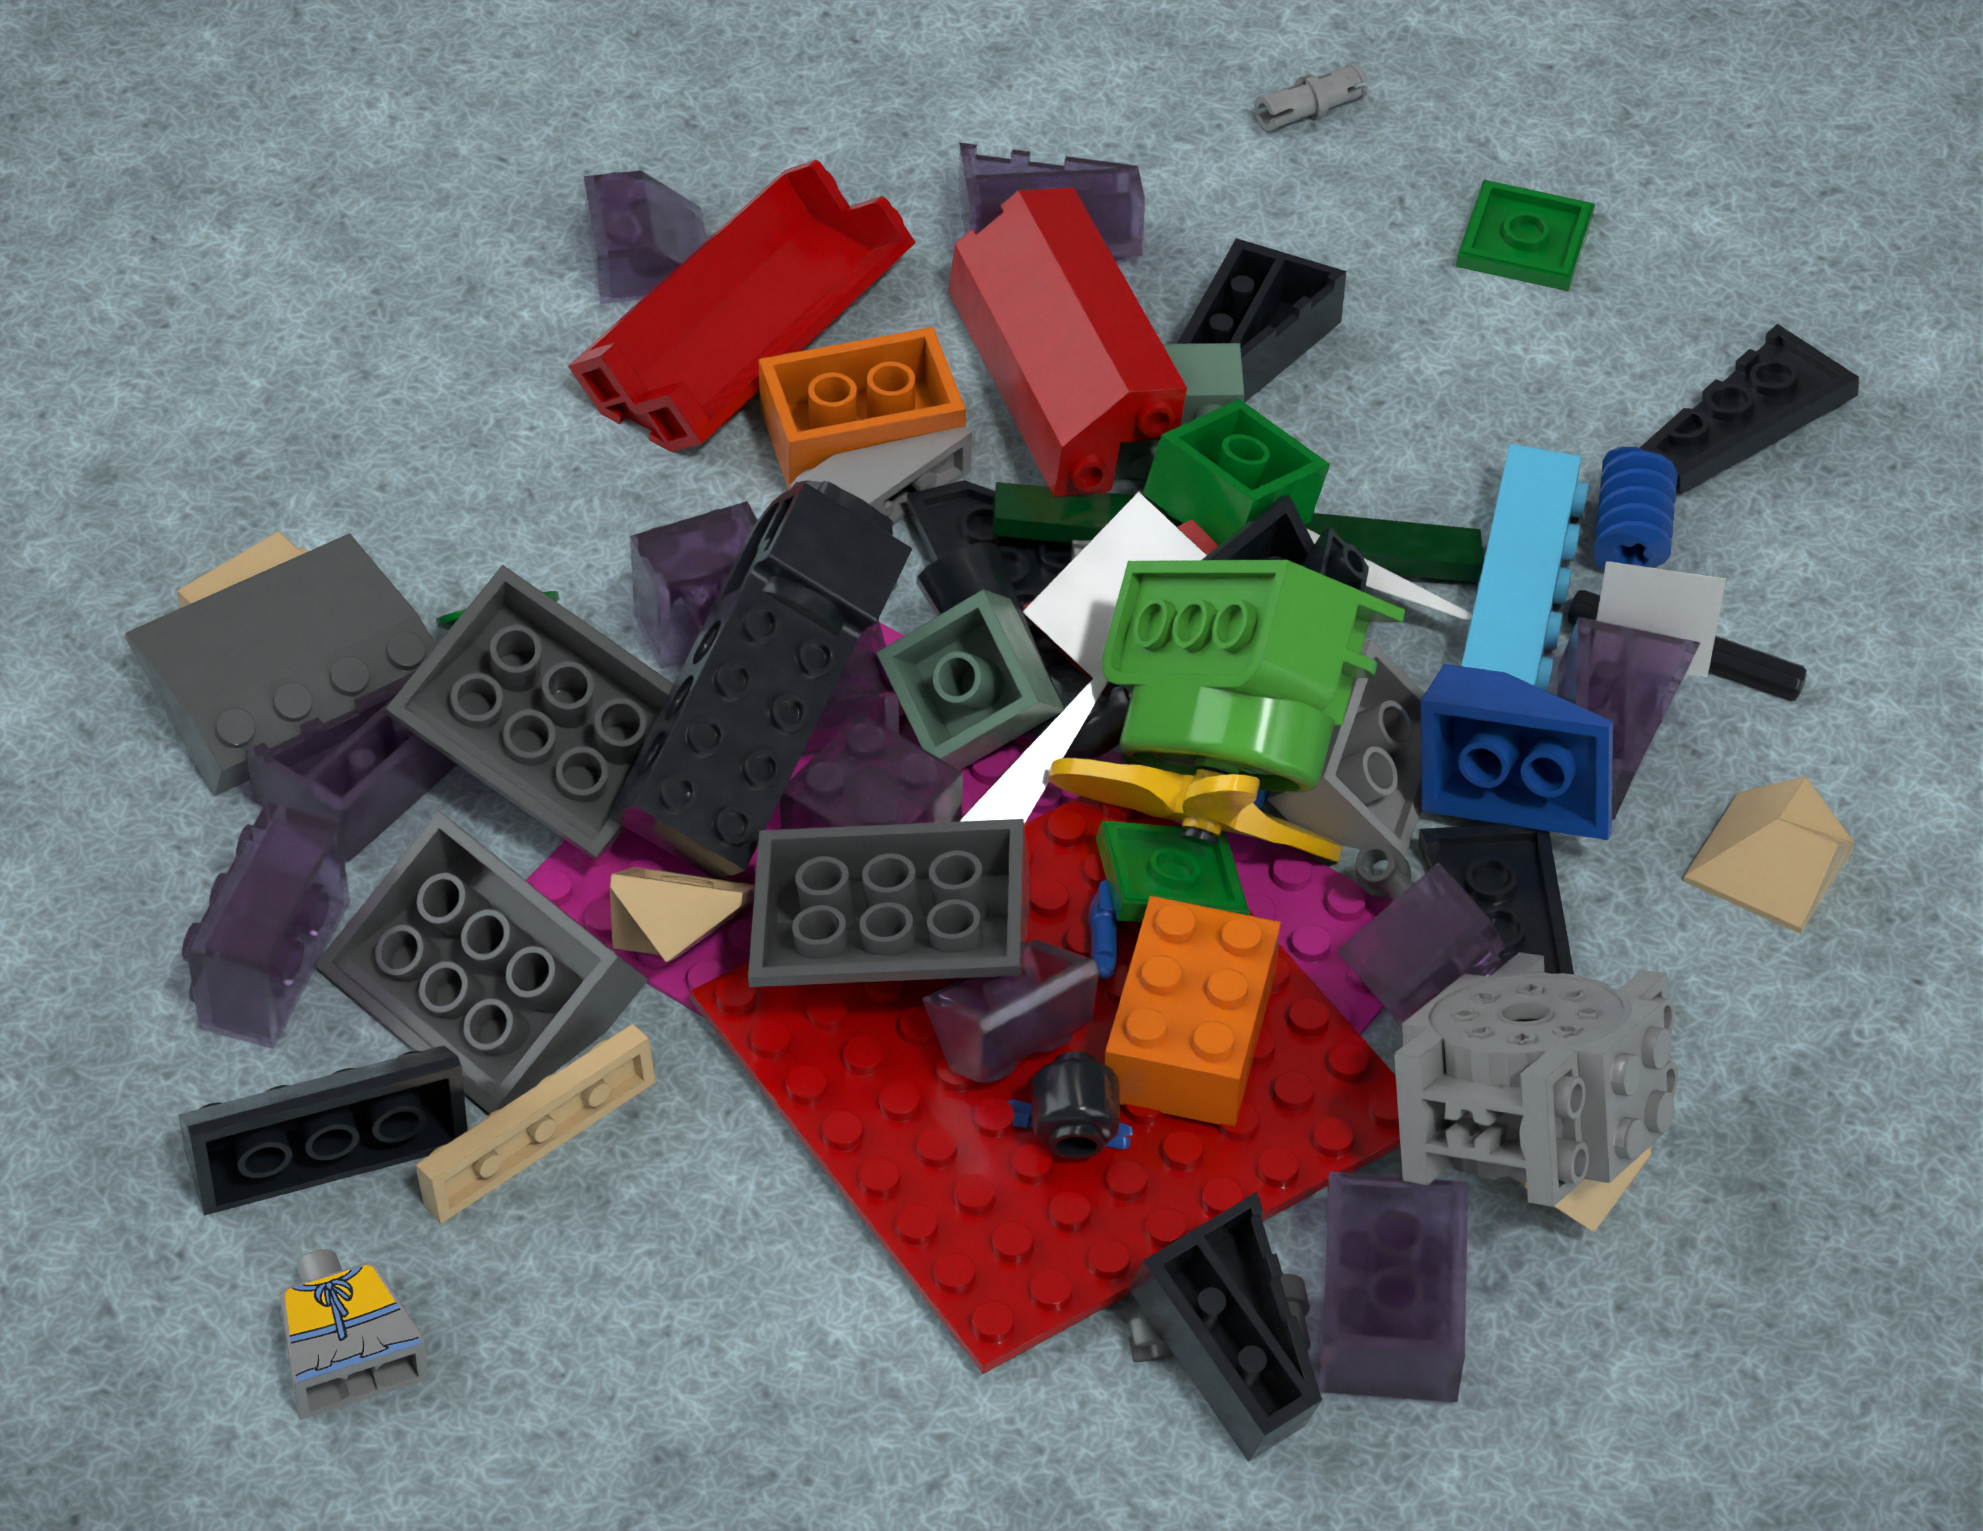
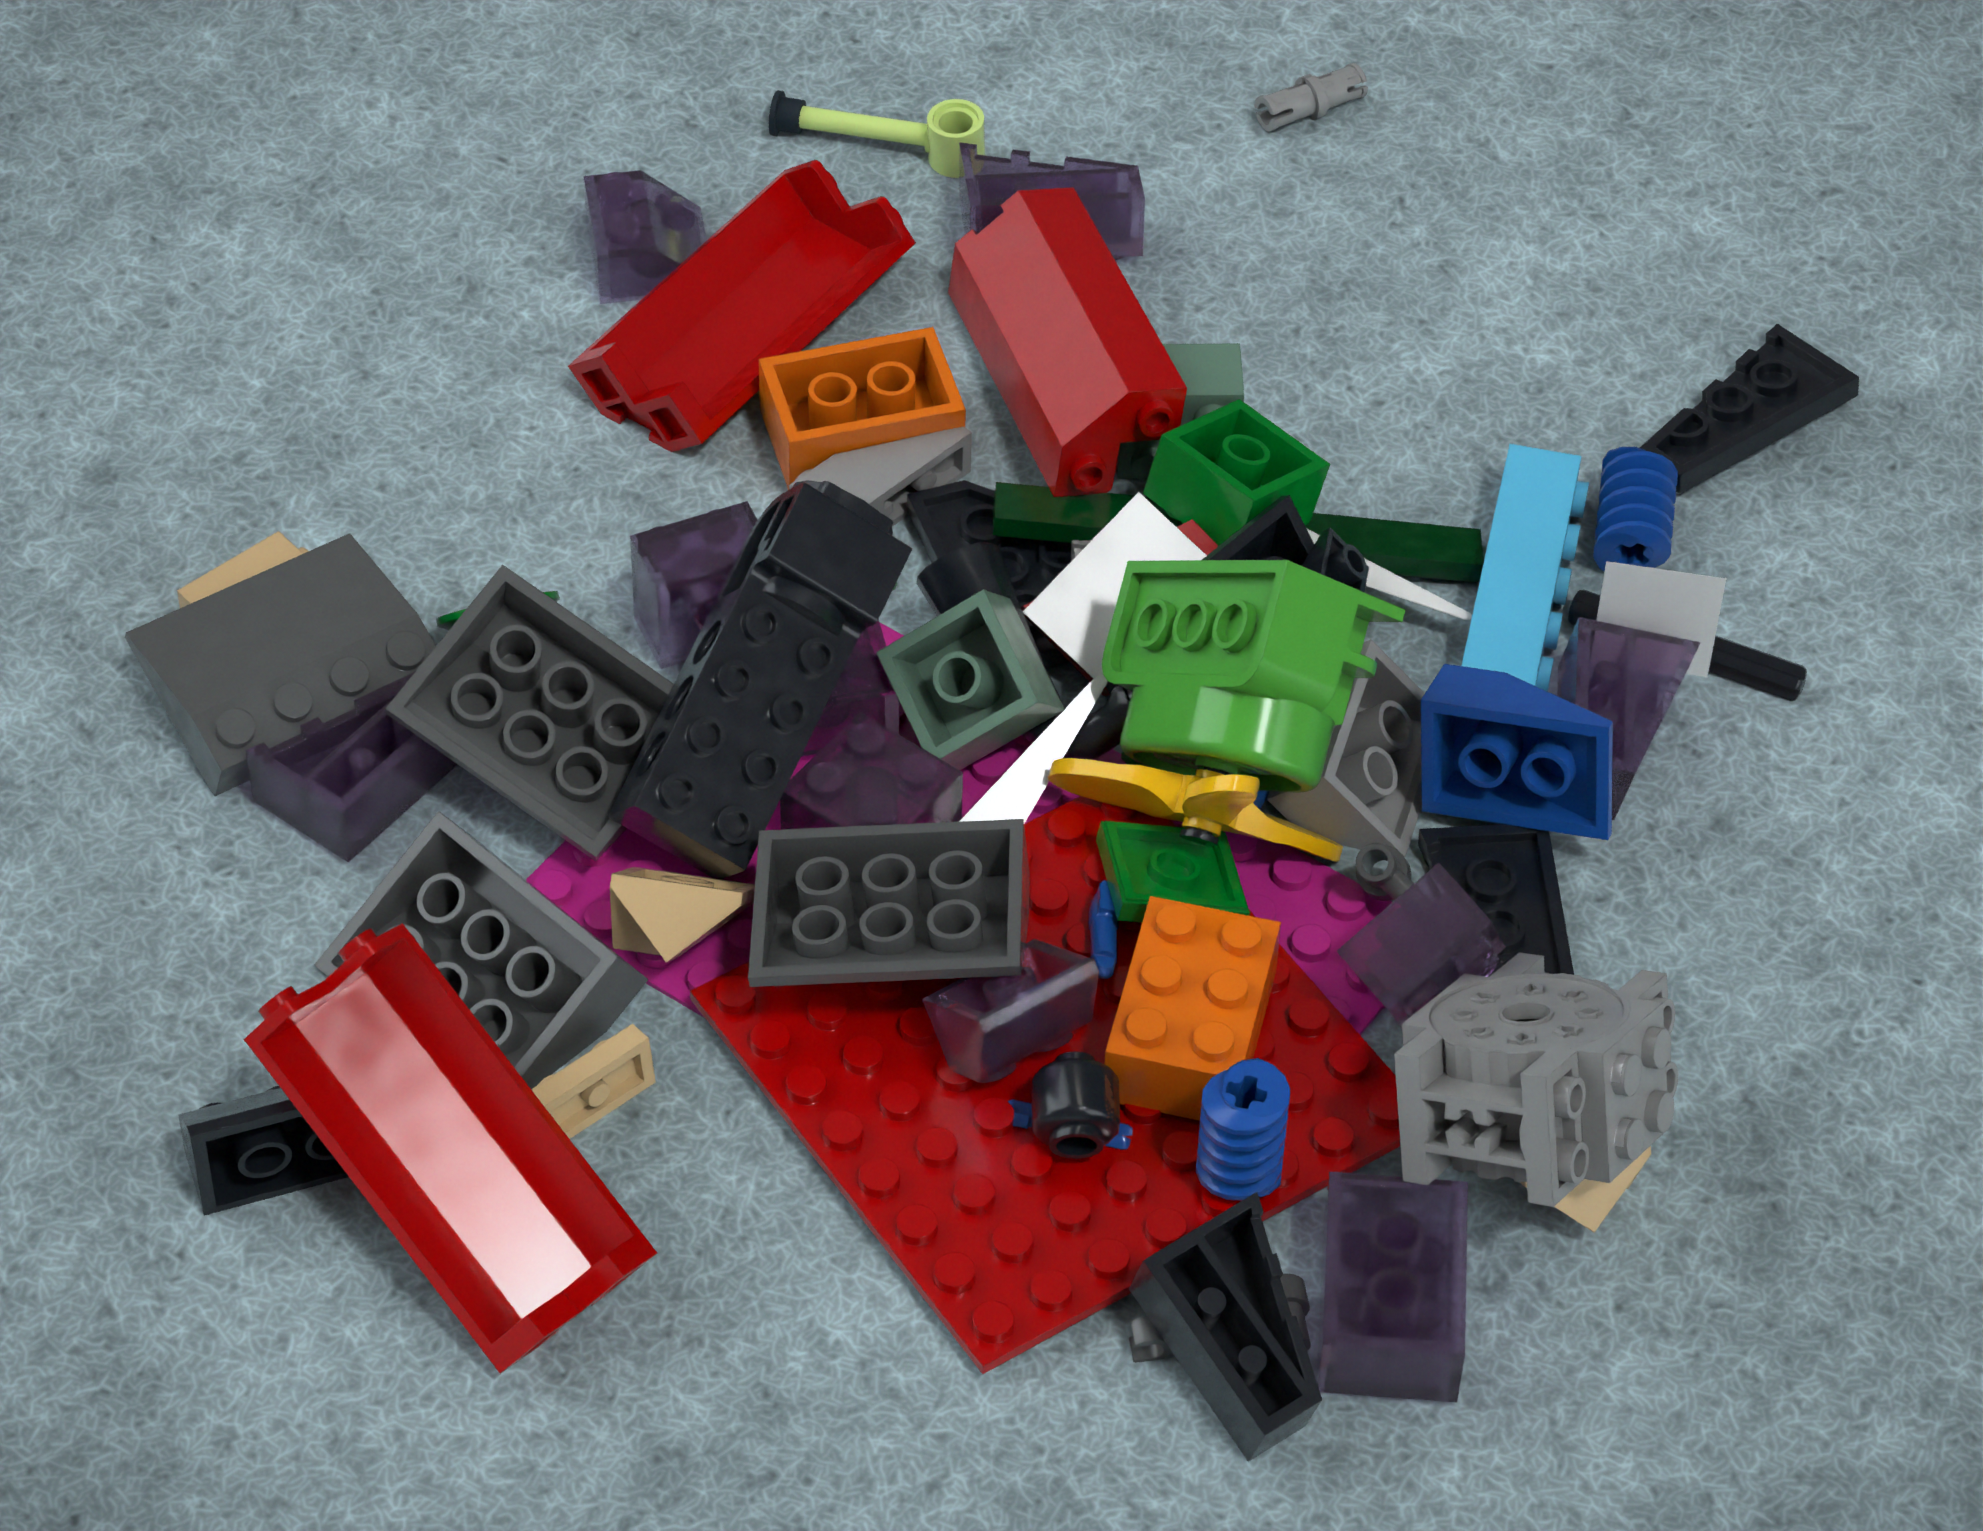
clear purple brick [182,801,350,1049] -> none
light grey torso [280,1249,429,1420] -> none
black wedge [1177,238,1347,403] -> none
green tile [1456,180,1595,291] -> none
tan slope [1683,776,1855,934] -> none
none -> red panel [243,923,657,1374]
none -> yellowish green piece [769,90,985,178]
none -> blue piece [1196,1058,1290,1200]

